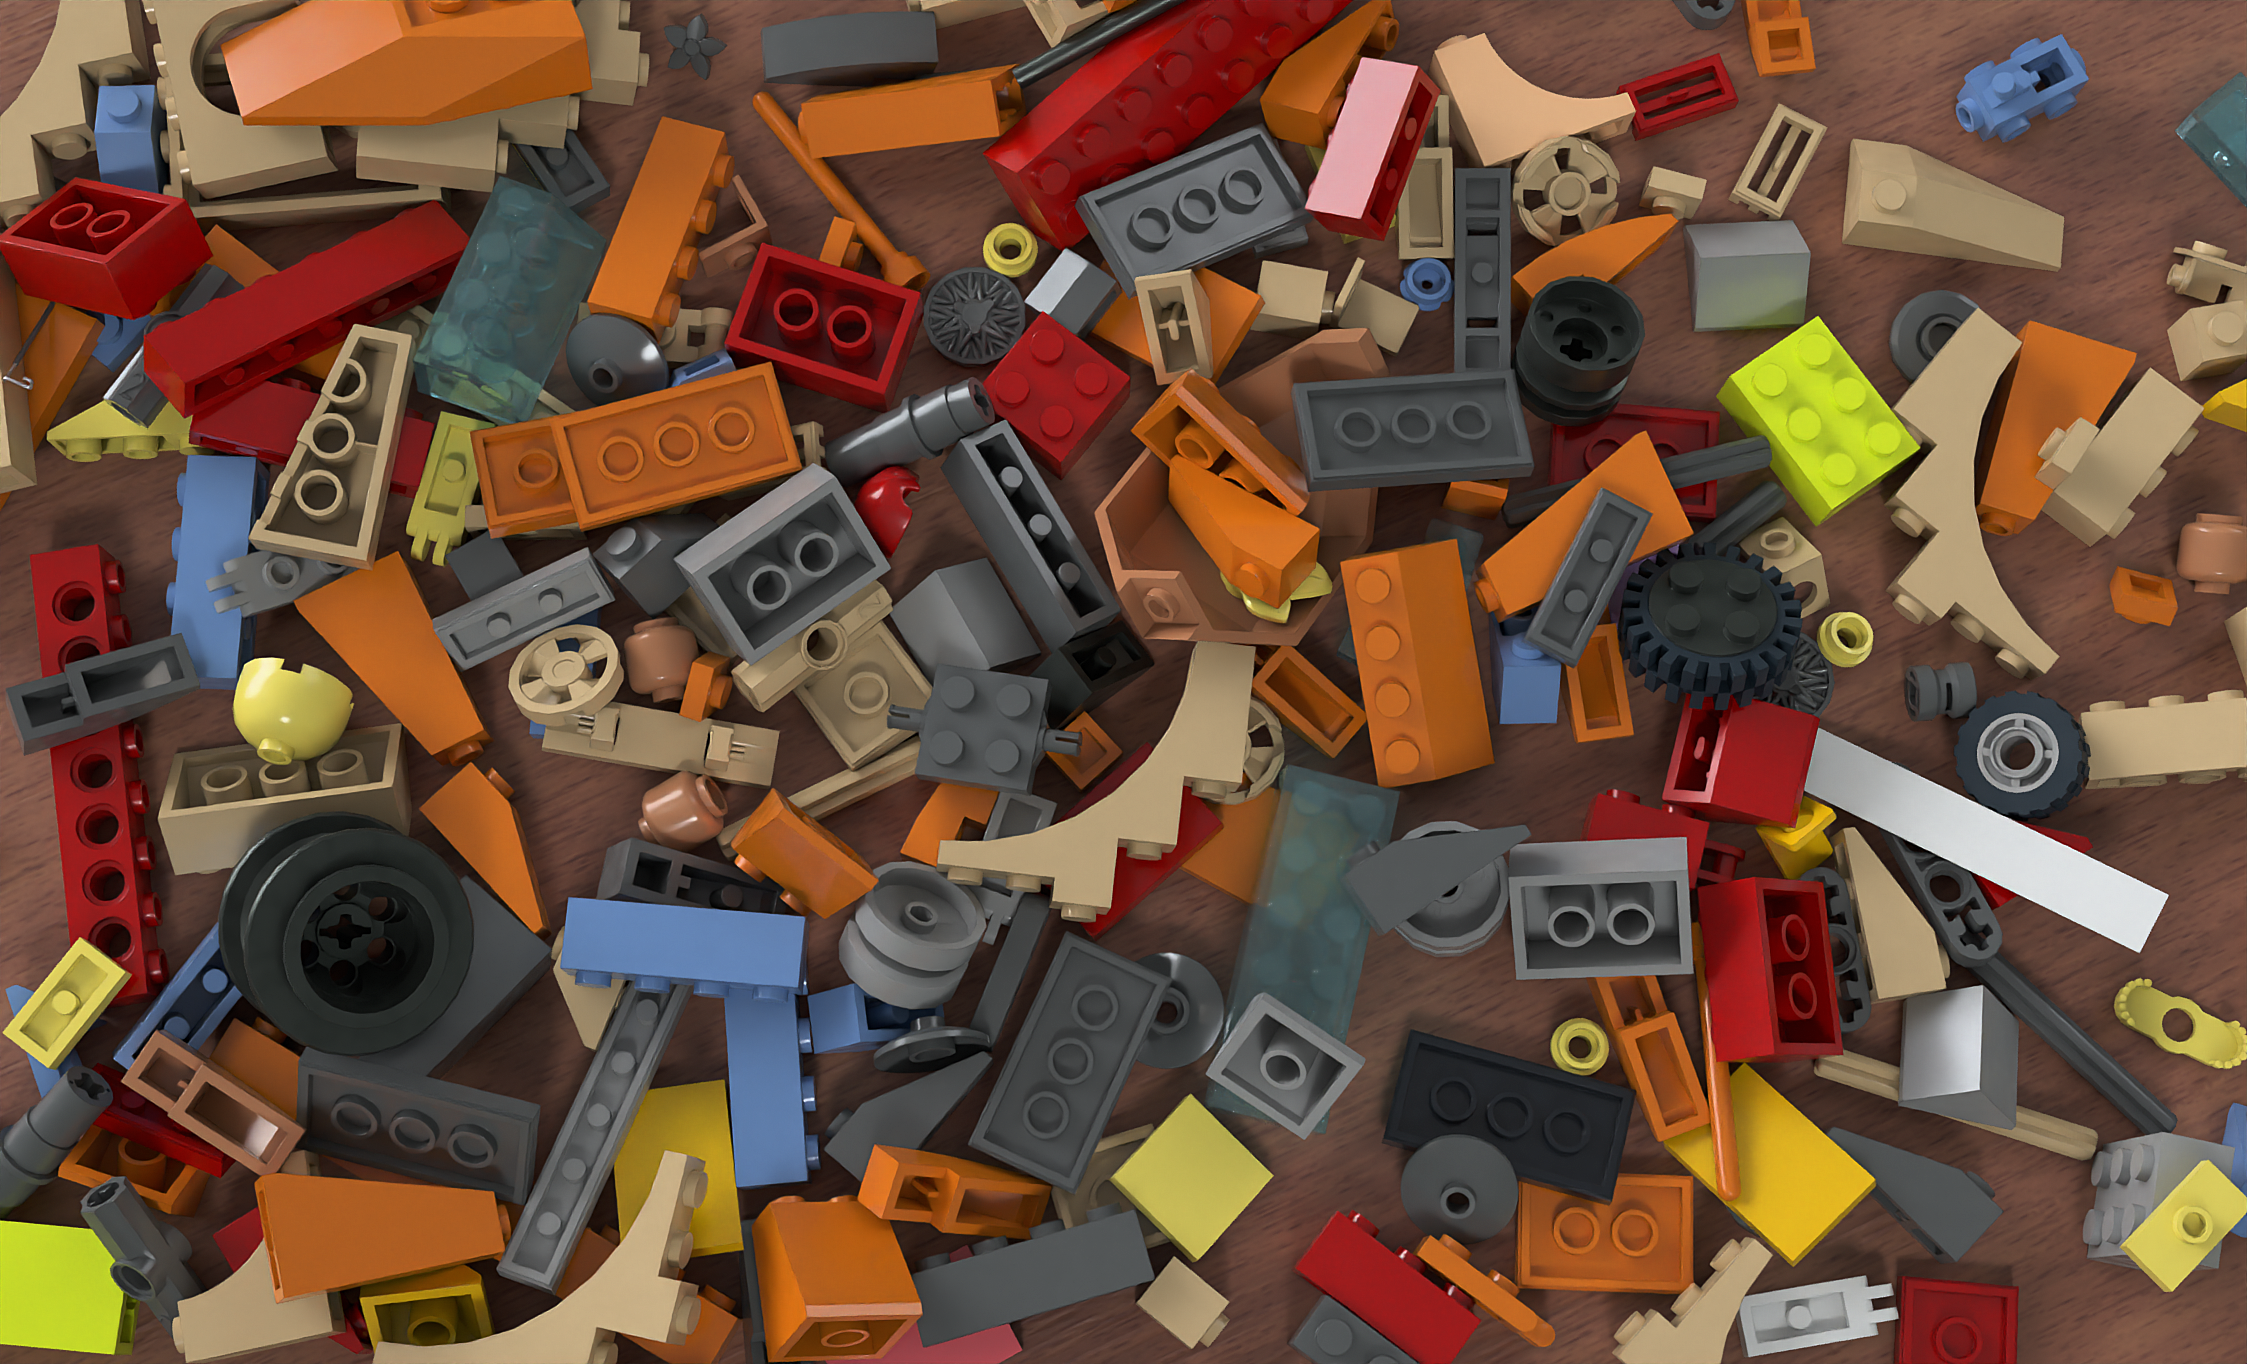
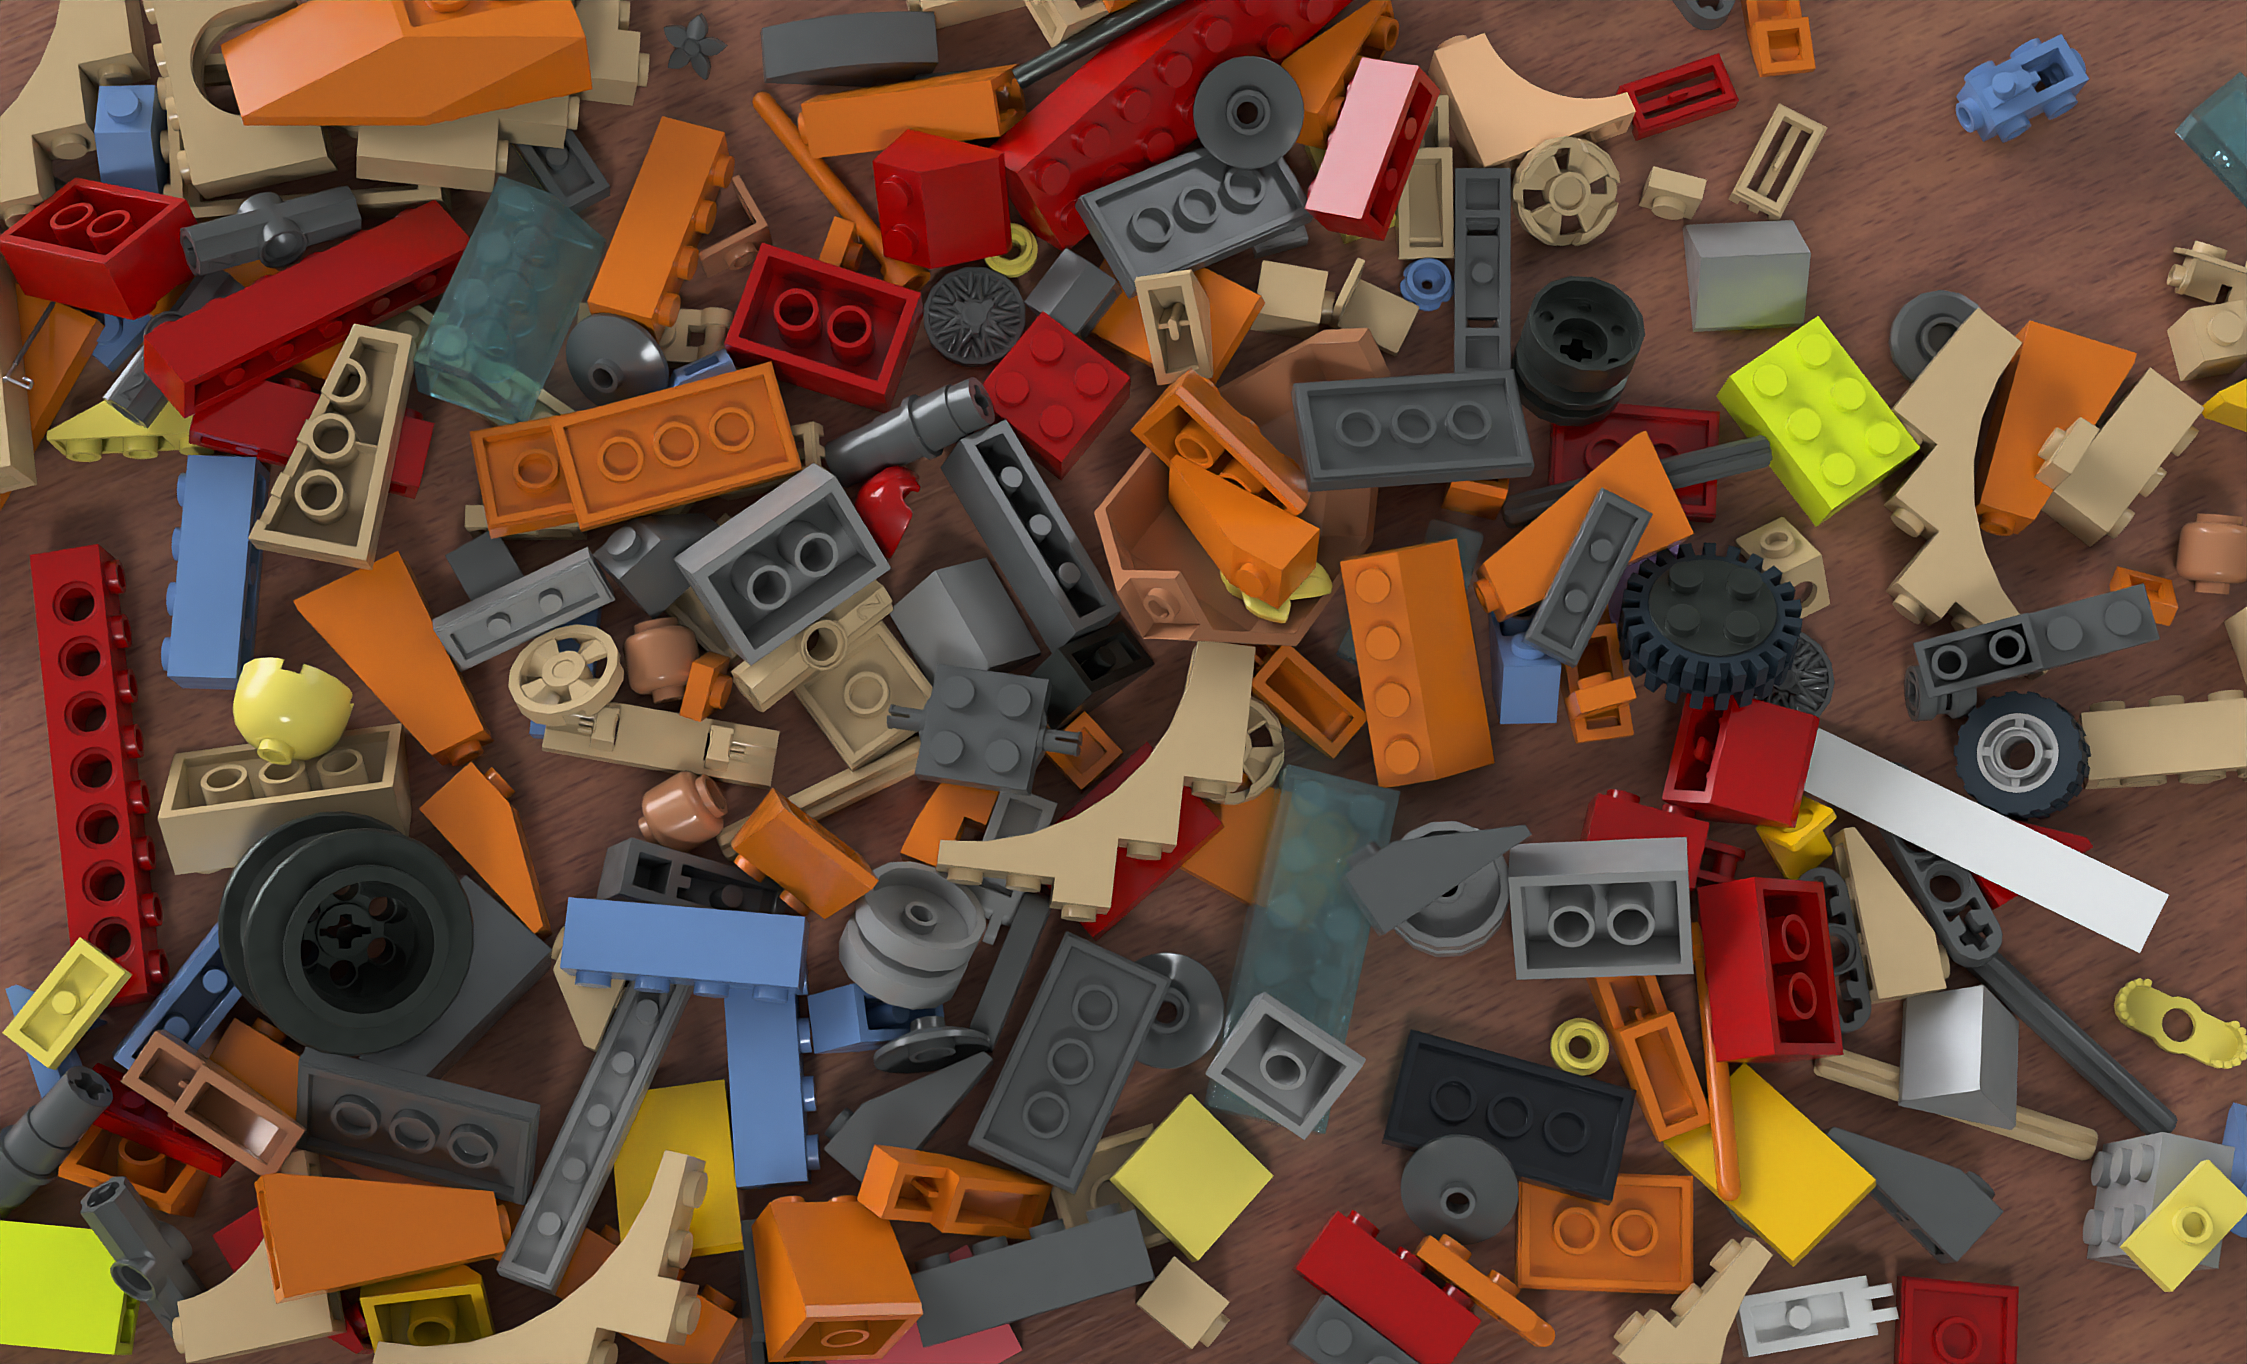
dark grey slope [6,633,200,756] -> none
light grey hinge [205,550,360,618] -> none
light yellow hinge [406,411,497,567] -> none
orange slope [1511,213,1678,318] -> none
dark grey axle [1689,481,1787,556] -> none
light yellow plate [1817,612,1873,667] -> none
tan wedge [1842,139,2064,272] -> none
none -> dark grey piece [180,186,362,276]
none -> red slope [872,129,1013,269]
none -> dark grey dish [1193,56,1304,169]
none -> orange plate [1565,672,1637,721]
none -> dark grey slope [1913,583,2160,699]

